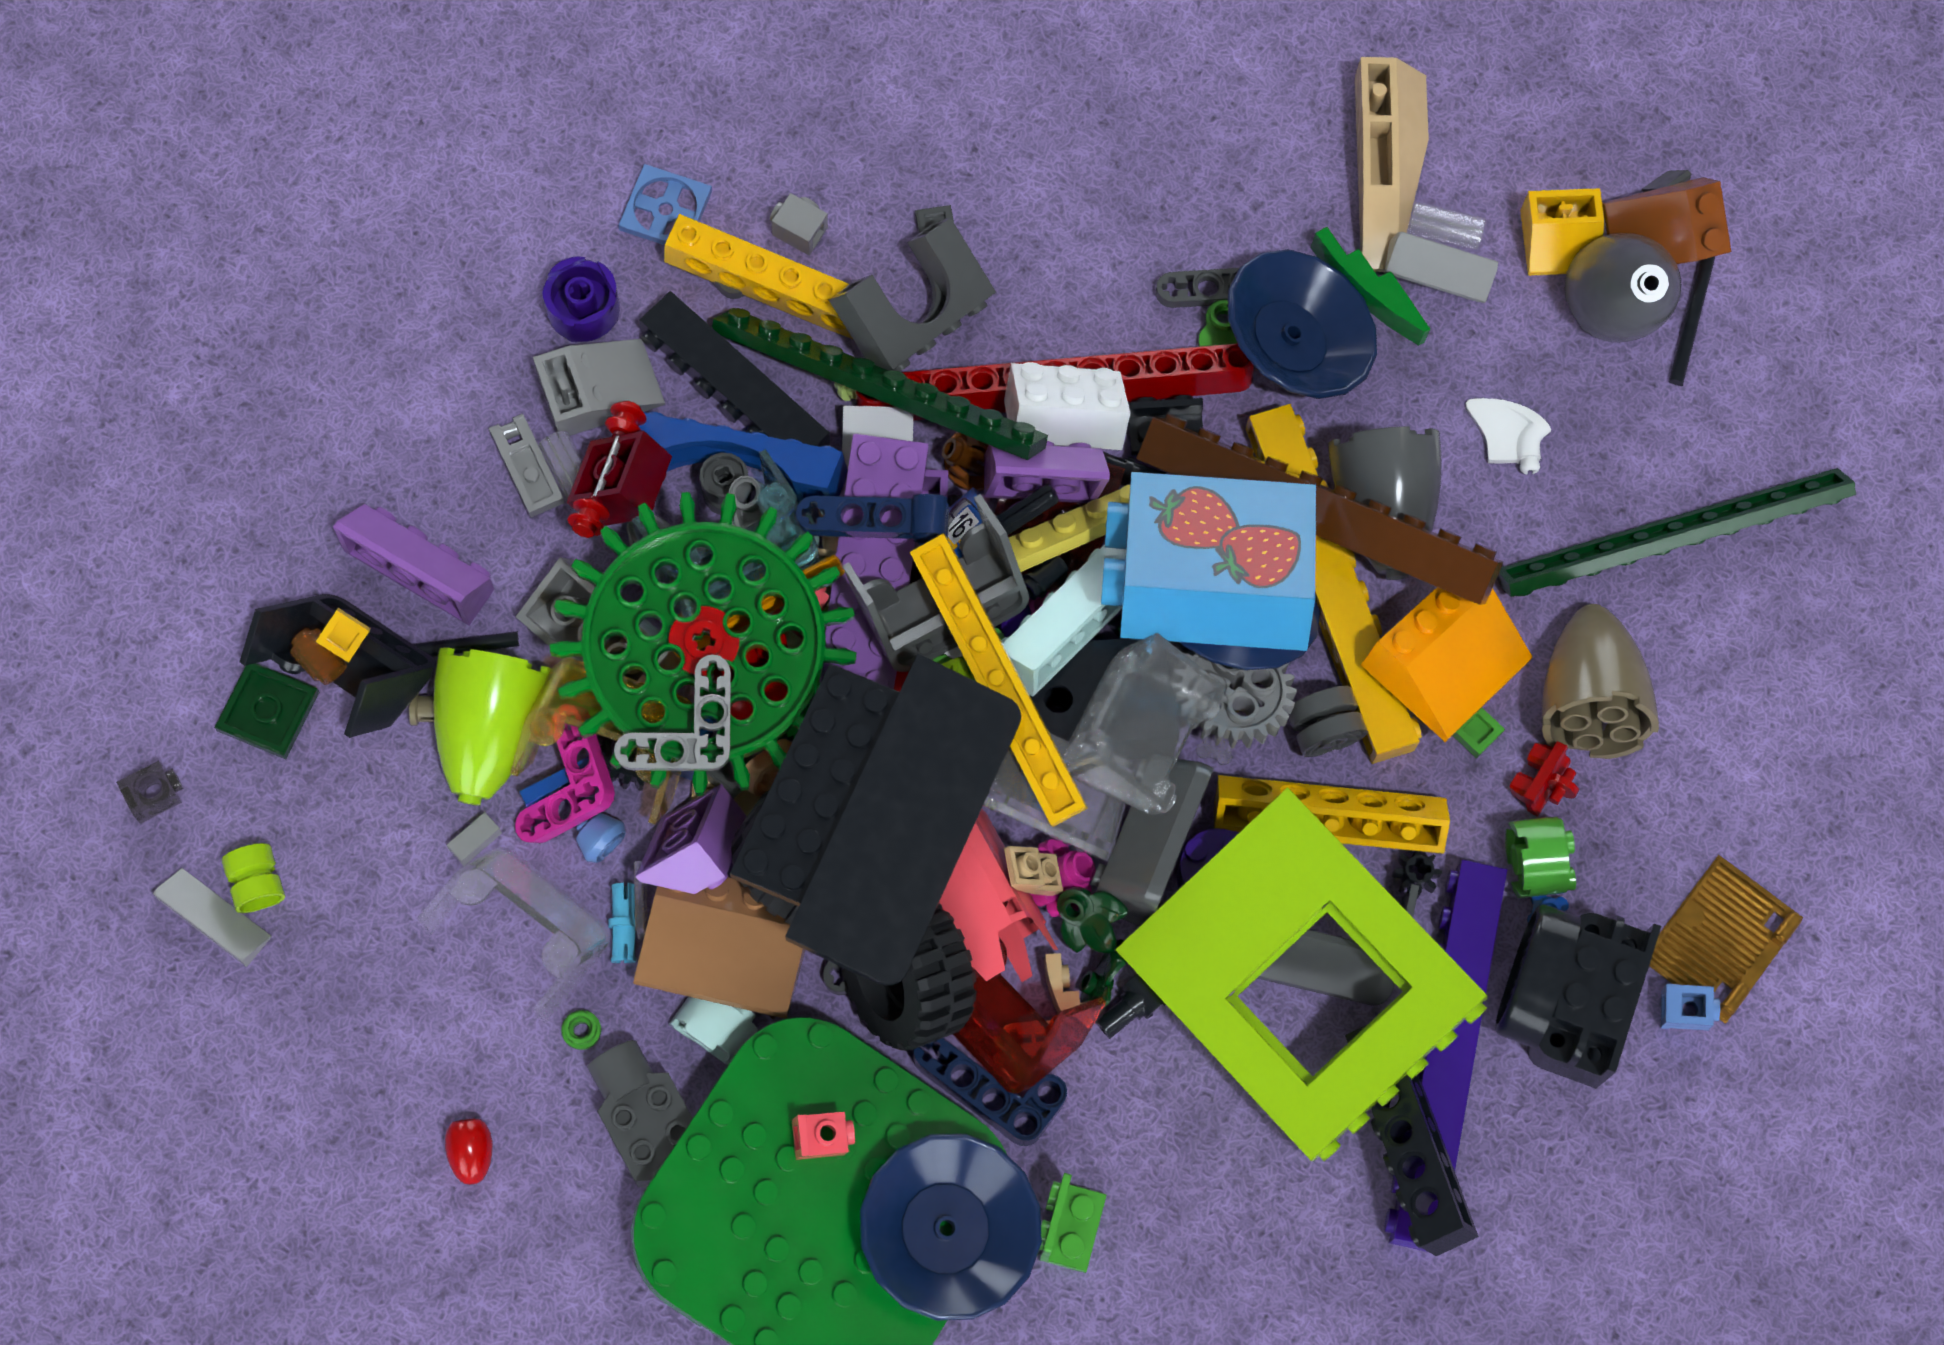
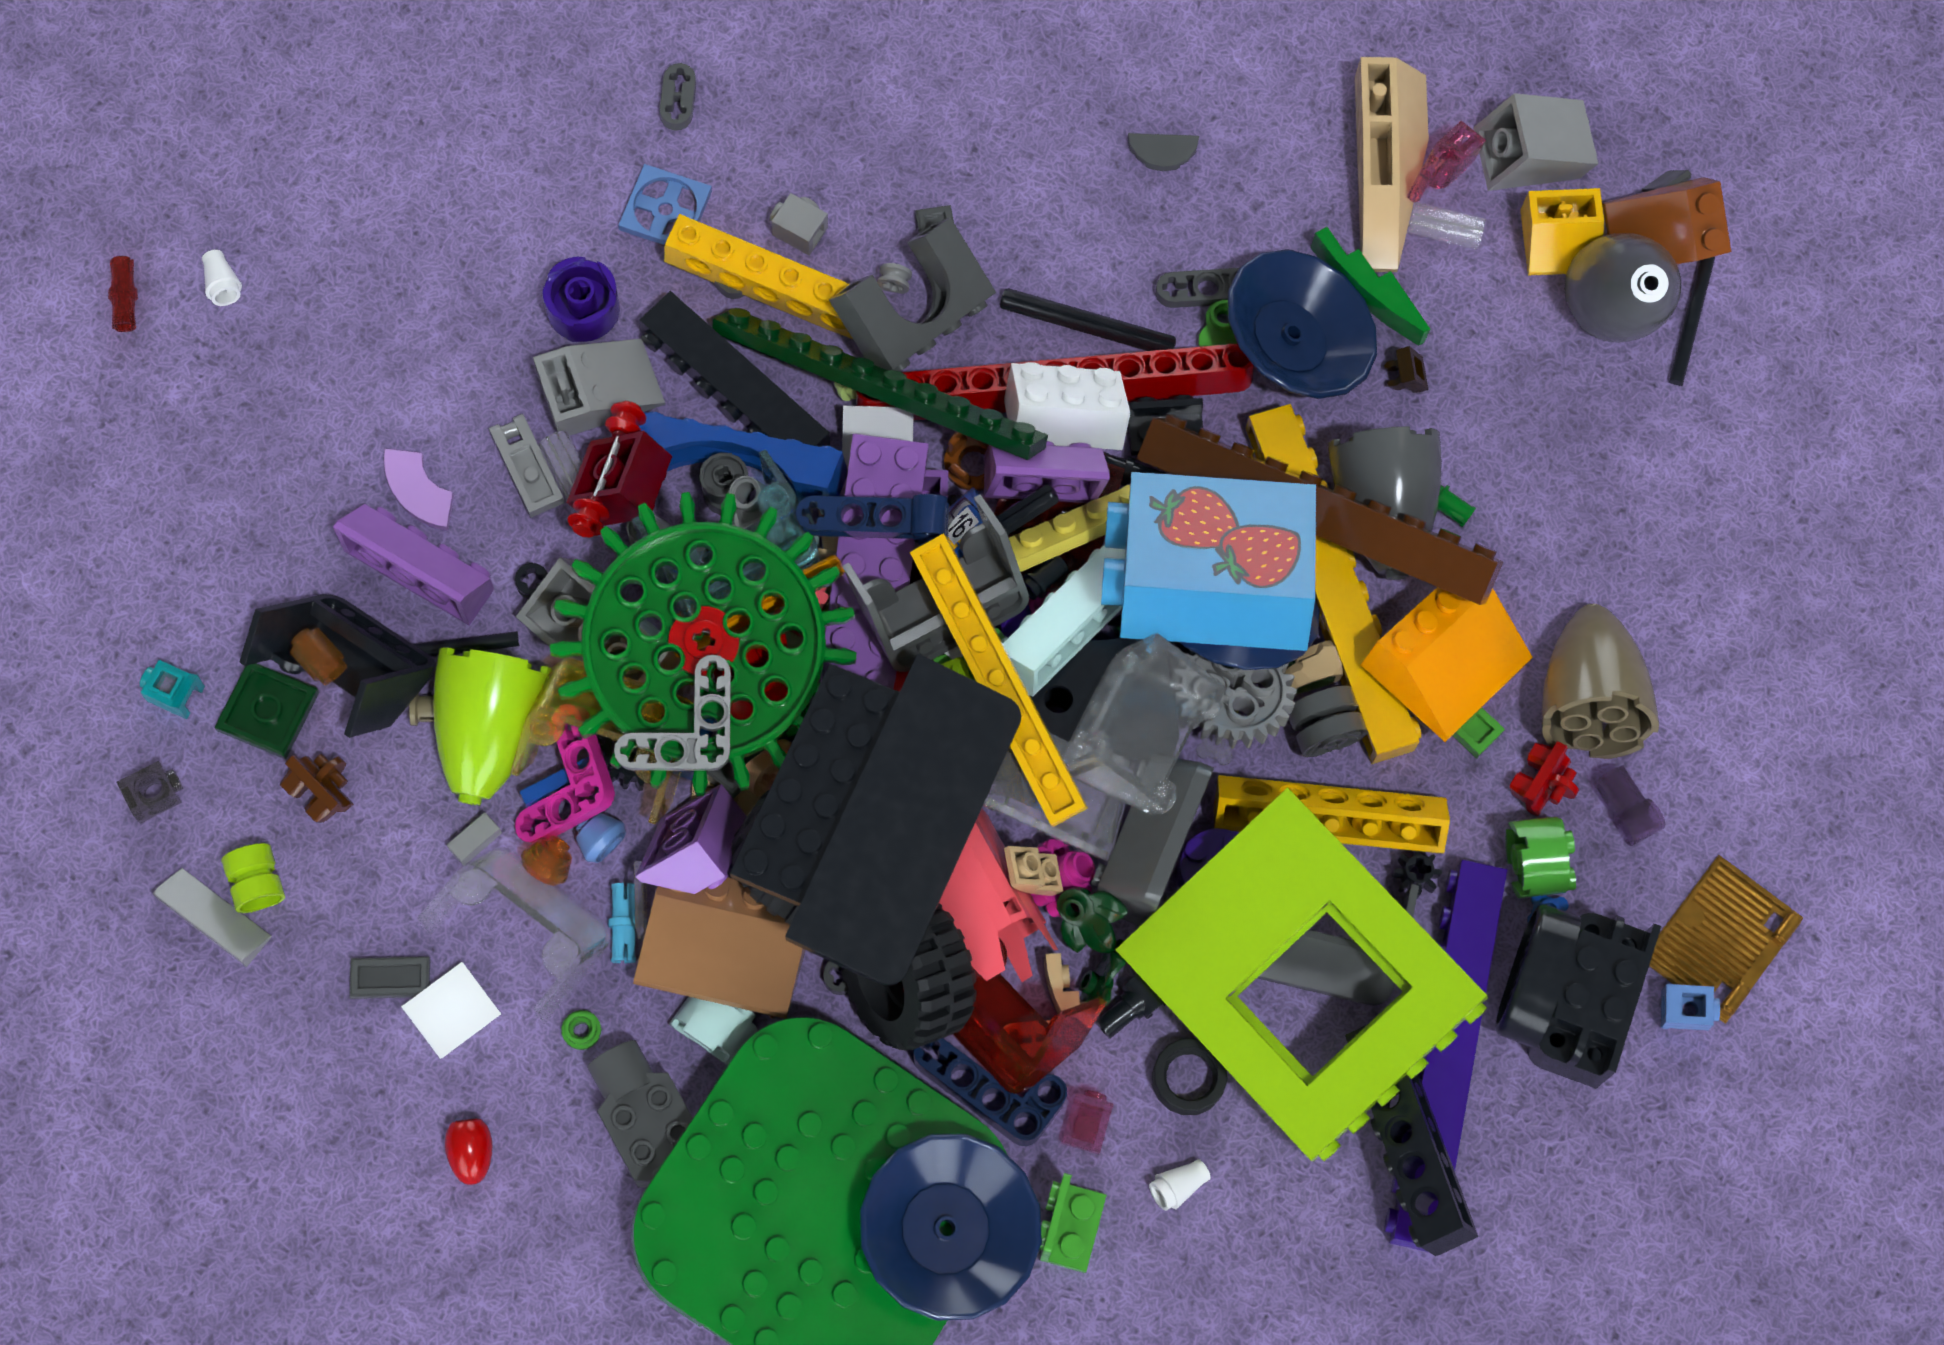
yellow plate [316,608,371,663] -> none
coral brick [792,1112,855,1160] -> none
reddish brown pin [942,437,985,475] -> none
light grey slope [1384,232,1498,303] -> none
white arm [1466,398,1551,475] -> none
dark green plate [1497,468,1856,597] -> none
none -> clear red pin [108,256,138,332]
none -> teal window [140,660,205,719]
none -> white cone [202,250,242,306]
none -> reddish brown hips [280,754,354,823]
none -> dark grey tile [350,957,431,999]
none -> lavender tile [384,449,454,531]
none -> white sticker [401,962,501,1059]
none -> black bush [515,563,548,599]
none -> clear orange cone [521,836,572,886]
none -> dark grey beam [660,63,696,131]
none -> light grey bush [877,263,912,294]
none -> black axle [1000,288,1176,351]
none -> clear pink bracket [1061,1090,1114,1155]
none -> dark grey tile [1127,133,1199,172]
none -> white cone [1149,1159,1210,1211]
none -> black tyre [1152,1038,1228,1116]
none -> tan rock [1284,640,1343,695]
none -> dark brown tile [1384,346,1429,393]
none -> clear pink piece [1407,121,1486,202]
none -> green pin [1438,485,1476,527]
none -> light grey slope [1474,93,1598,191]
none -> clear purple piece [1594,765,1666,846]

